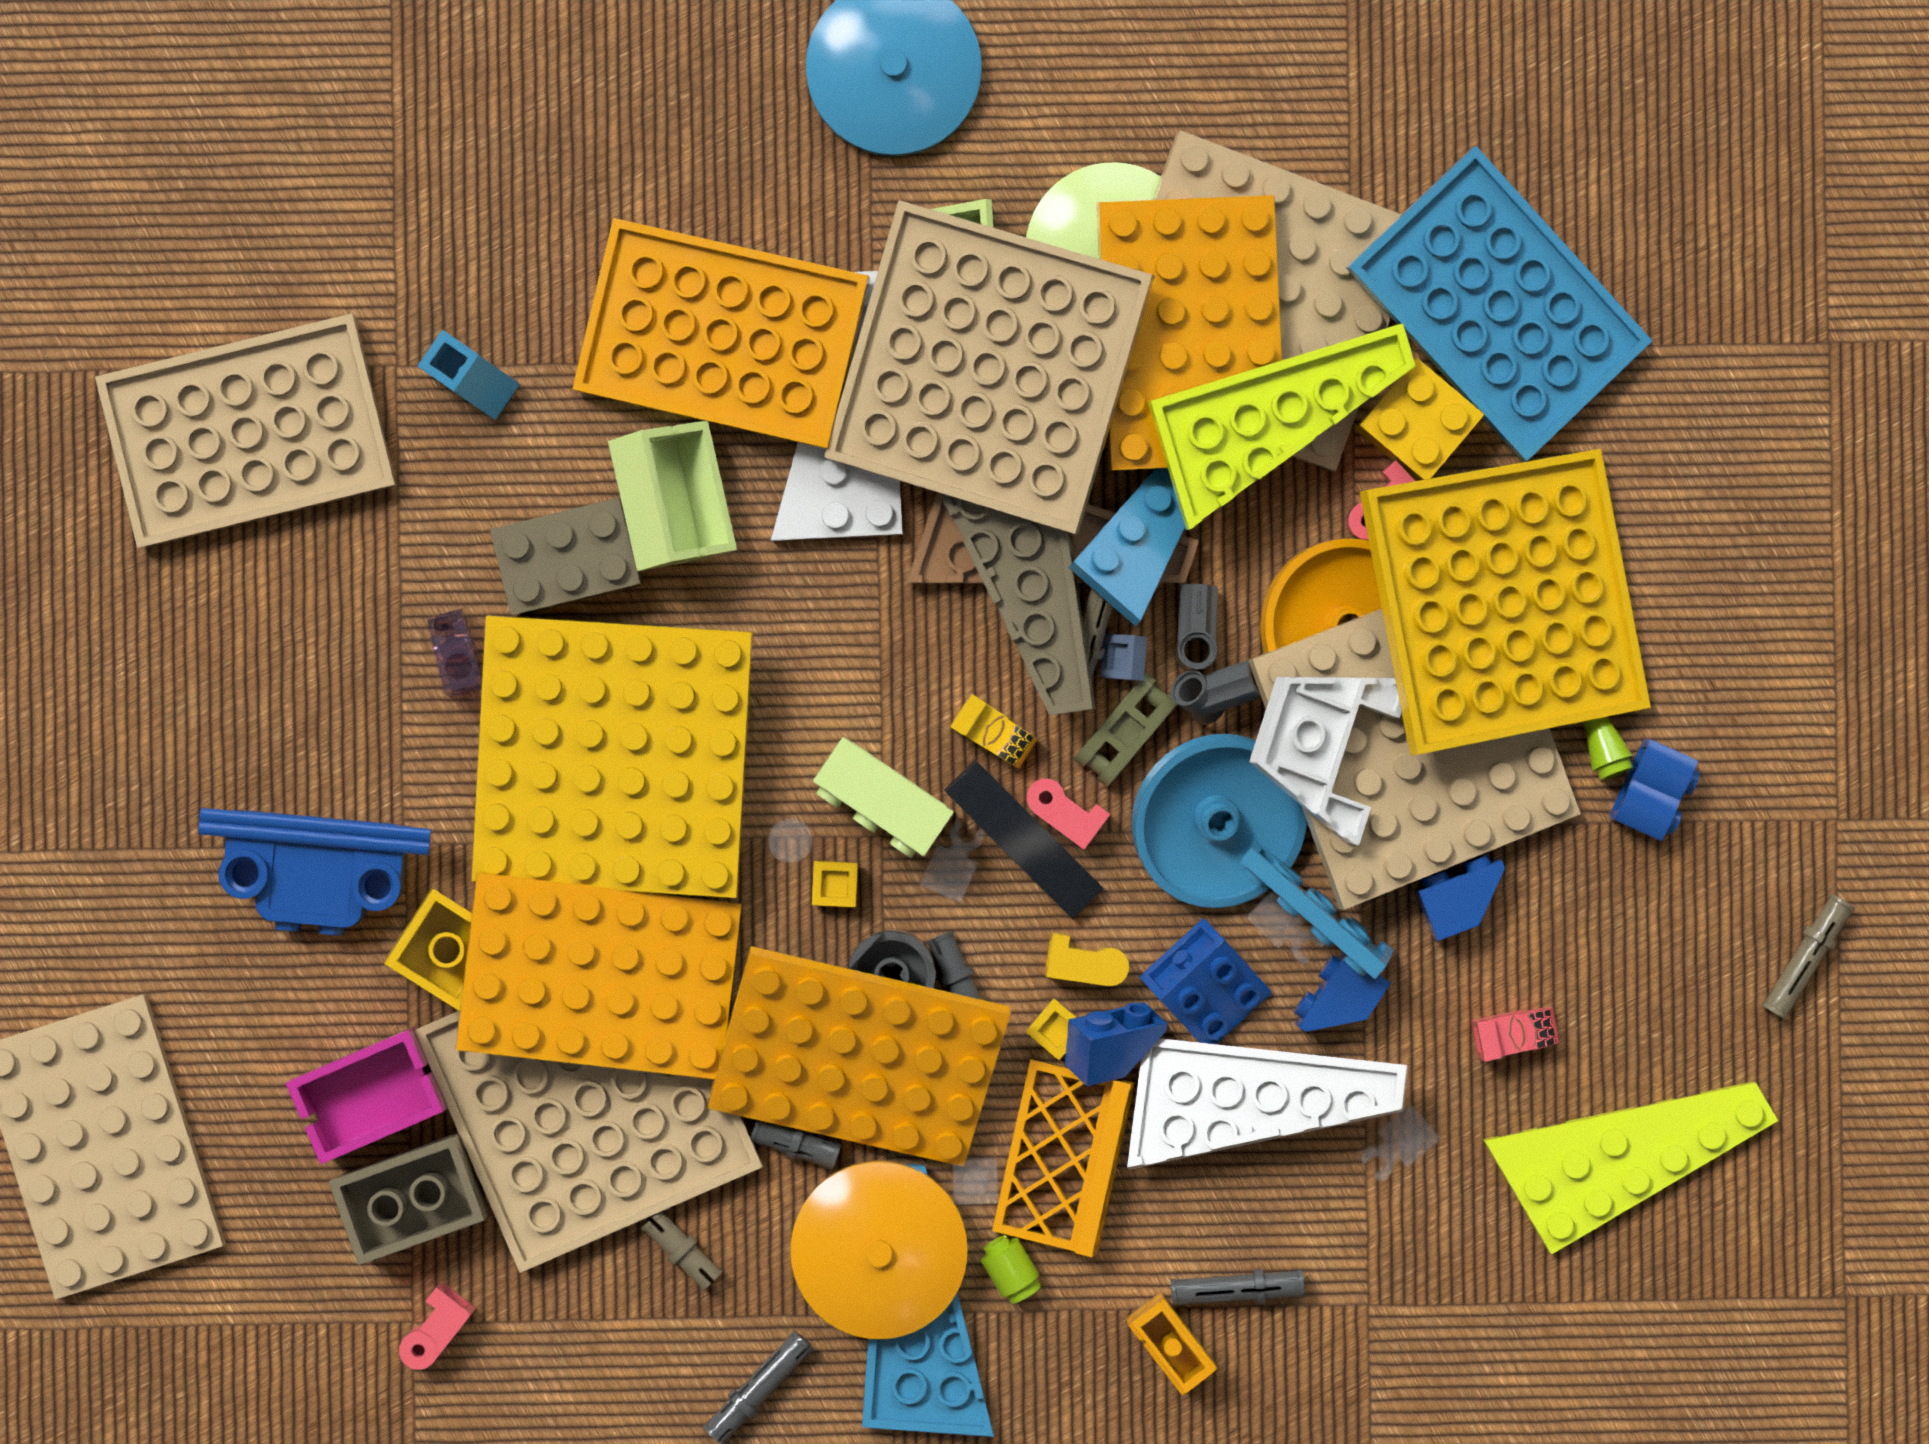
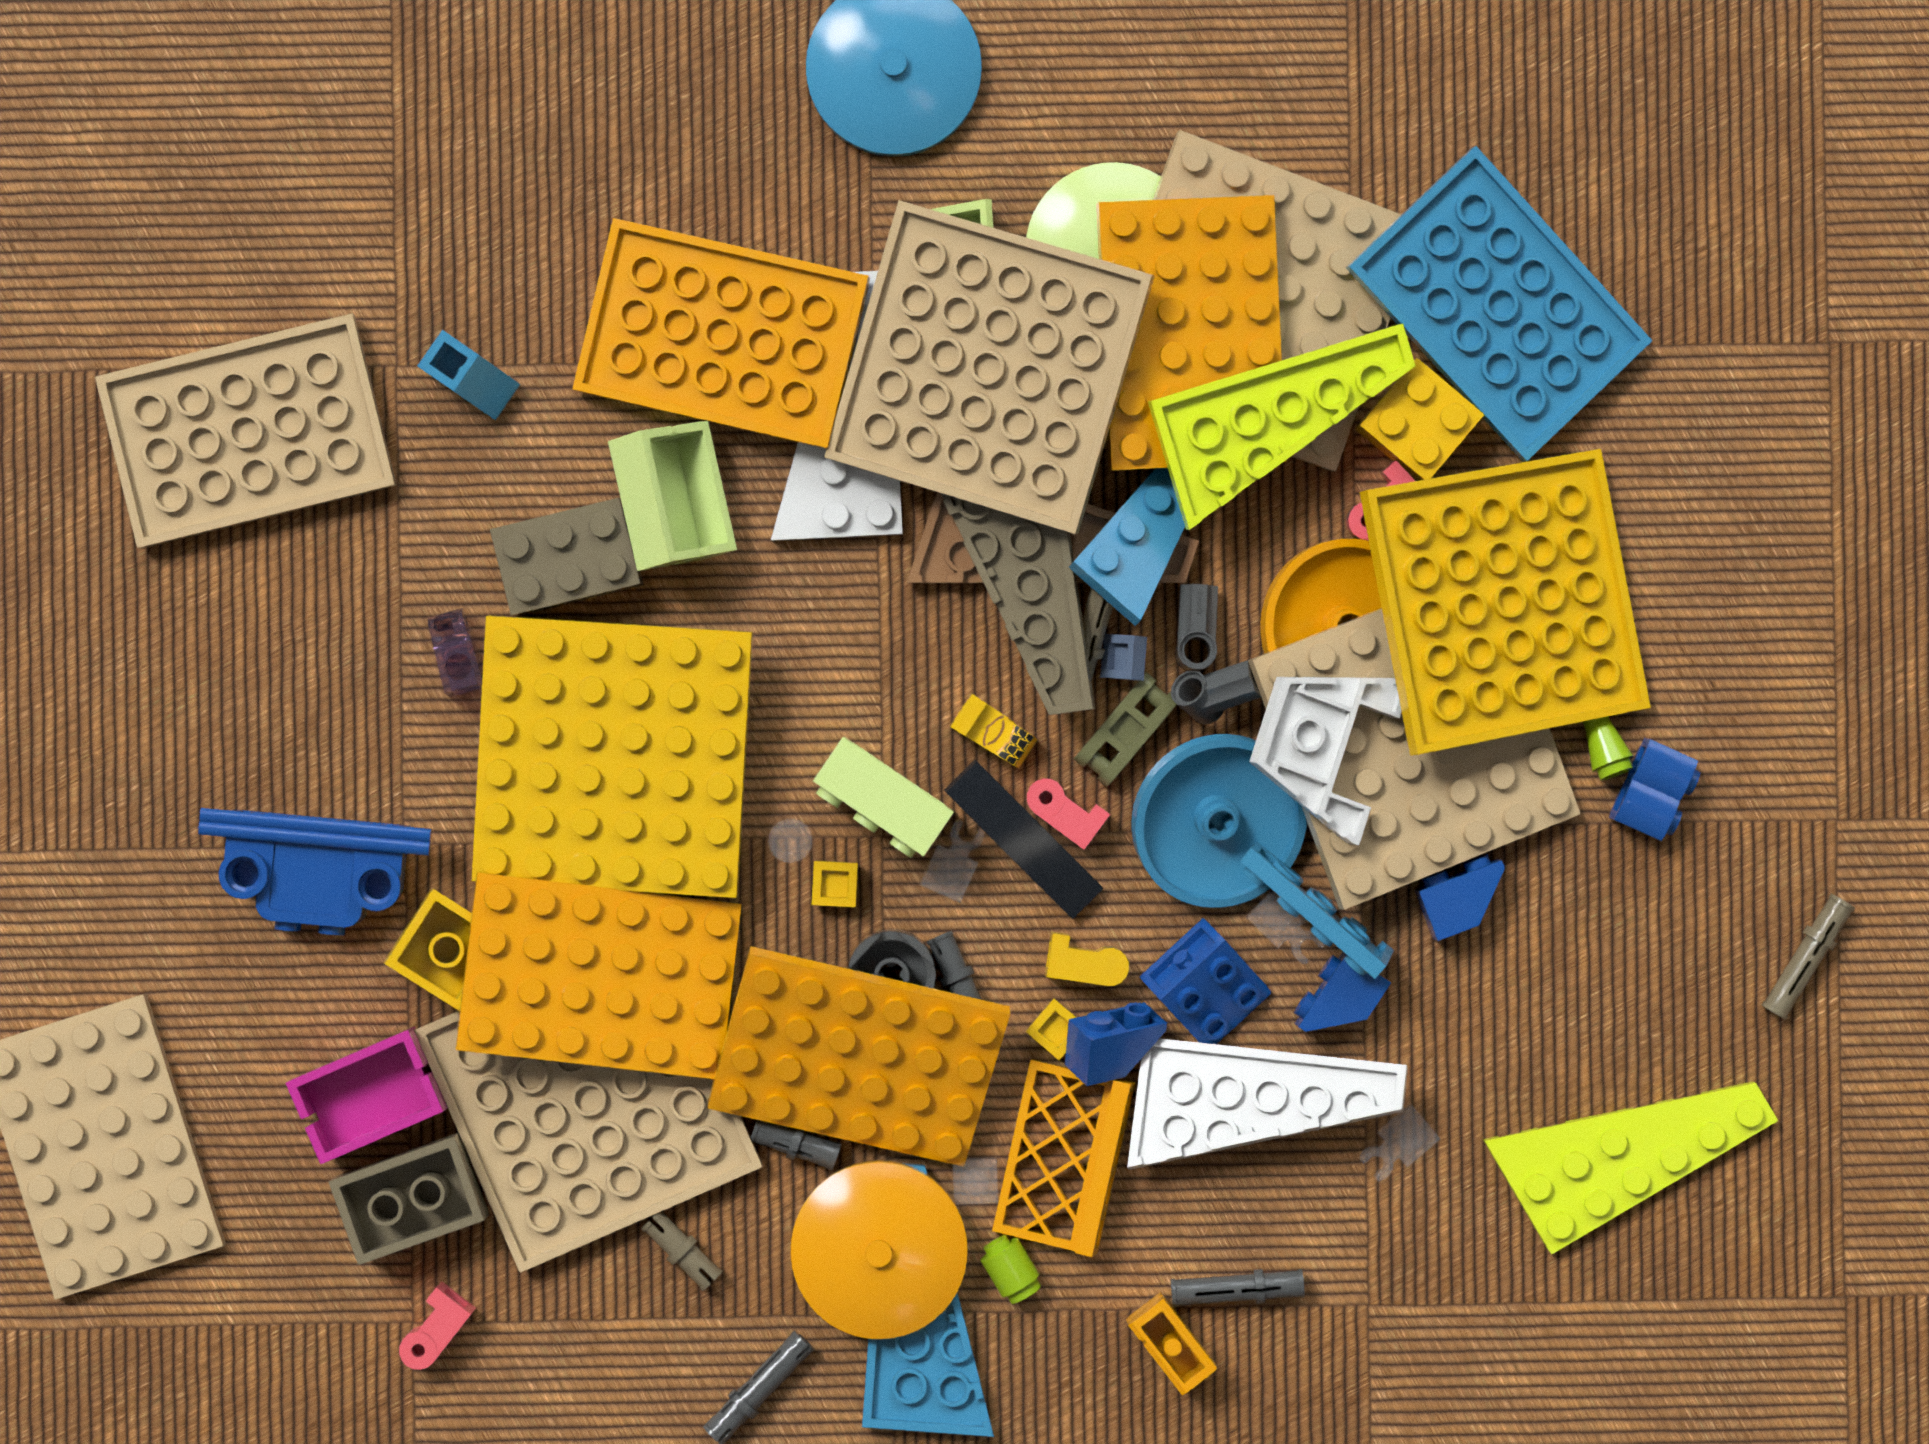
coral leg [1471,1007,1560,1062] -> none

